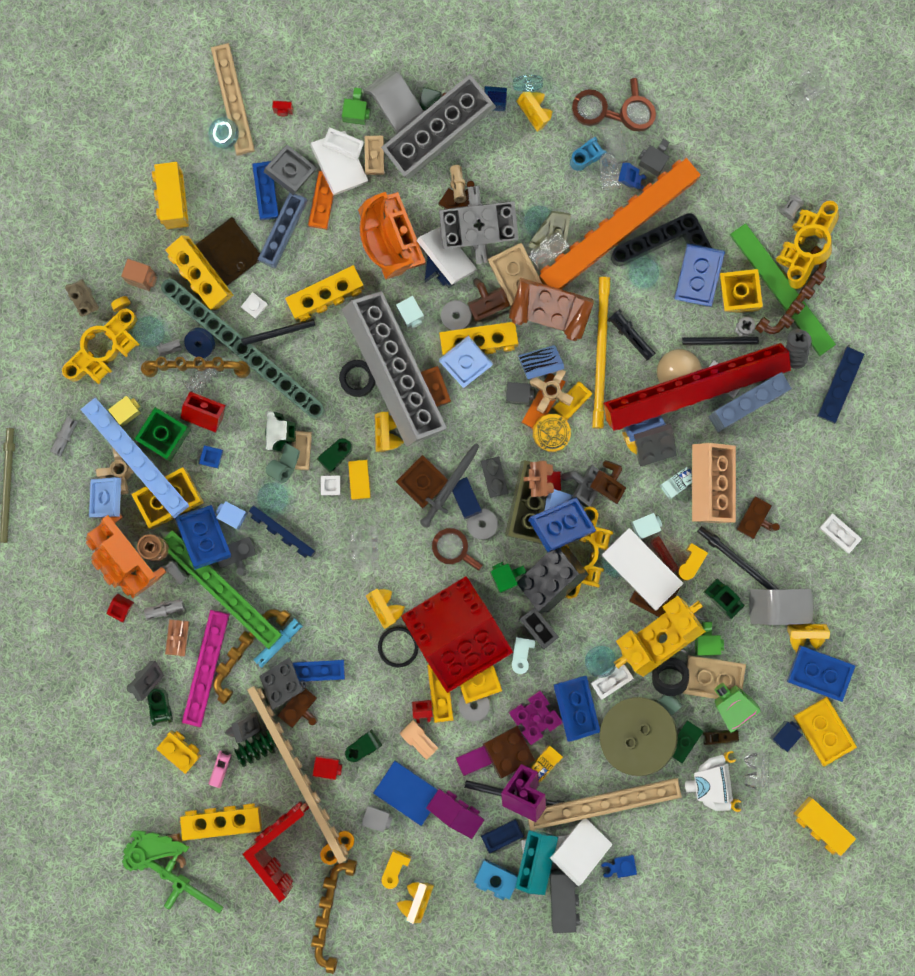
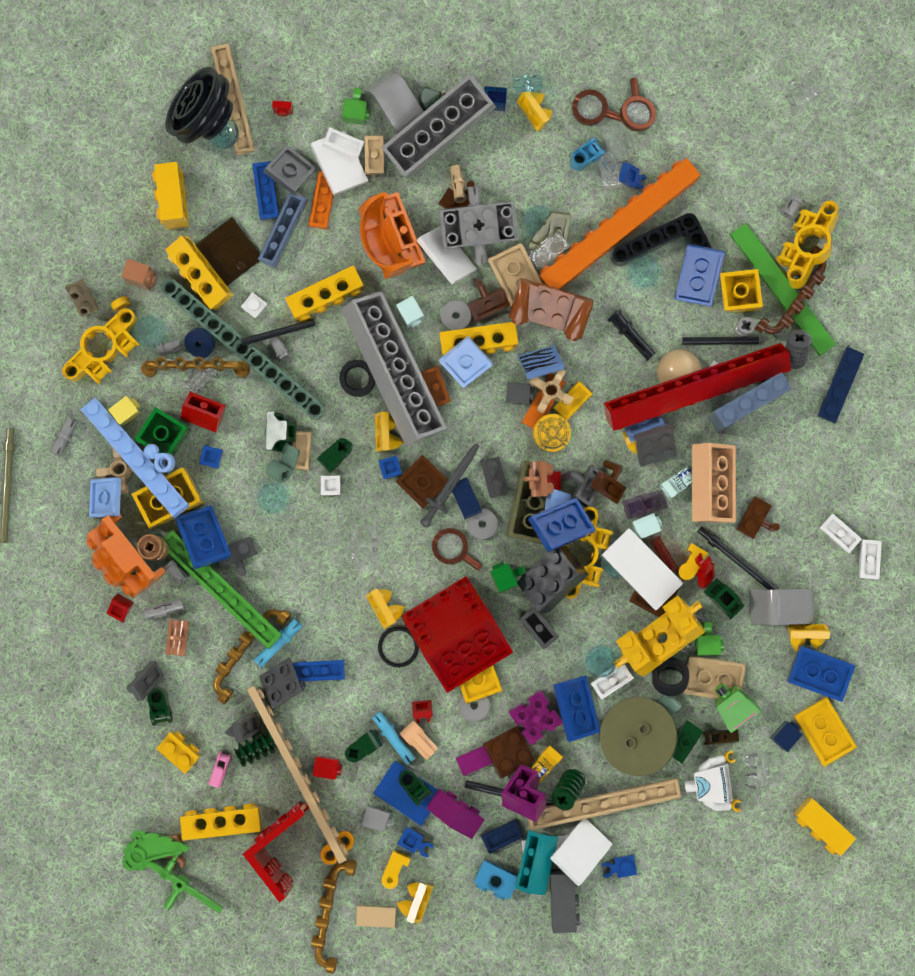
dark pink tile [182,610,230,727] -> none
light blue brick [216,501,248,530] -> none
dark blue plate [249,505,316,558] -> none
reddish brown plate [278,688,318,728] -> none
yellow tile [348,460,371,500] -> none
dark blue slope [425,256,455,289] -> none
yellow tile [427,665,453,723] -> none
light aqua leg [512,637,535,674] -> none
yellow piece [592,277,610,429] -> none
dark grey brick [638,138,670,177] -> none
none -> light blue plate [144,444,175,472]
none -> black wheel [165,67,233,144]
none -> light grey pin [269,336,290,360]
none -> tan tile [356,905,396,928]
none -> medium azure pin [372,711,416,765]
none -> blue plate [378,456,402,479]
none -> blue plate [397,826,434,858]
none -> dark green piece [399,769,433,806]
none -> dark green piece [551,769,586,811]
none -> clear purple slope [622,490,668,520]
none -> red plate [695,553,715,589]
none -> white plate [858,539,882,580]

